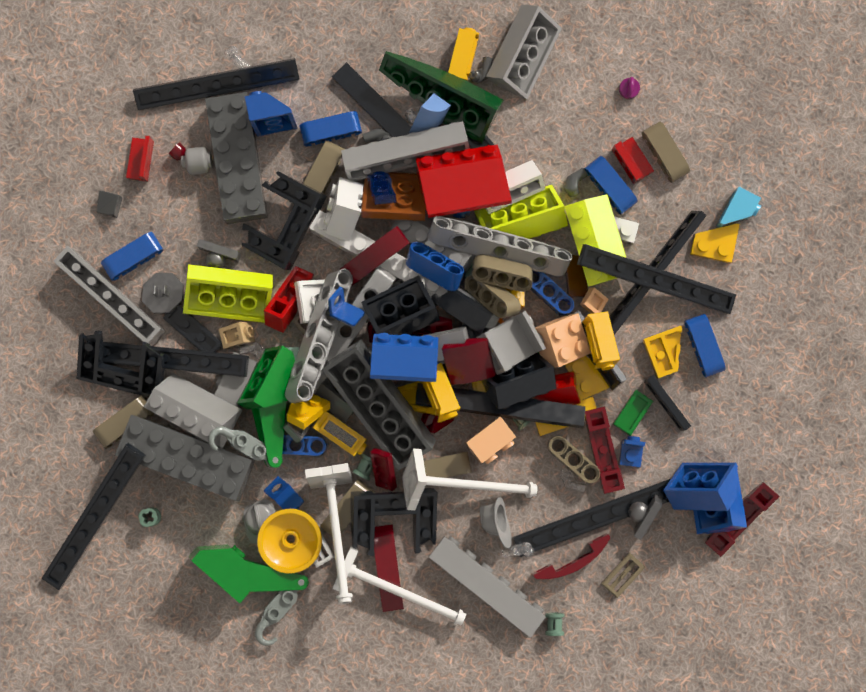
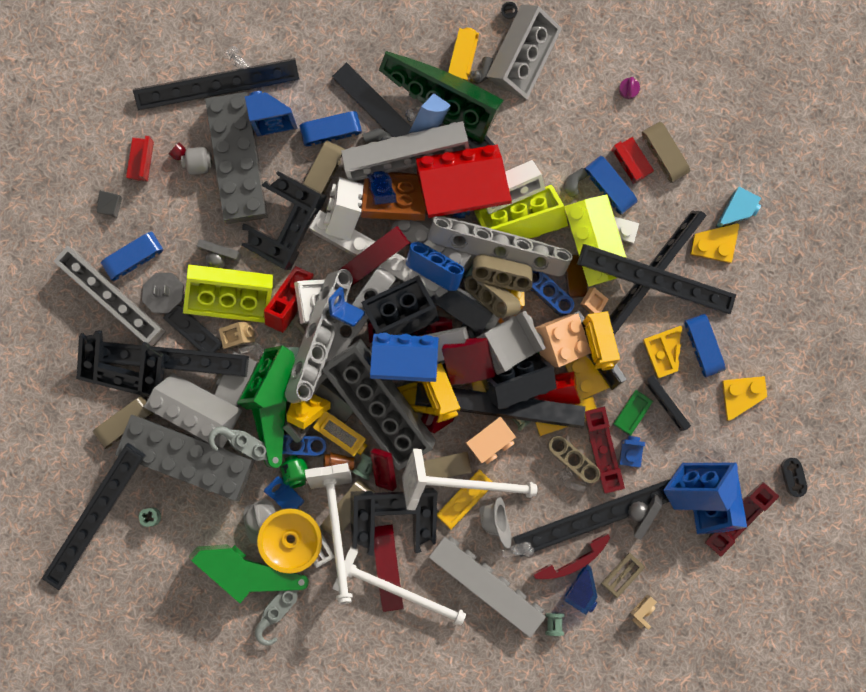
none -> green head [280,455,308,488]
none -> dark orange cone [323,452,354,470]
none -> yellow tile [437,469,492,530]
none -> black hinge [501,2,518,19]
none -> clear blue slope [563,565,598,615]
none -> tan bracket [630,594,657,630]
none -> yellow wing [722,376,767,421]
none -> black beam [781,458,808,497]

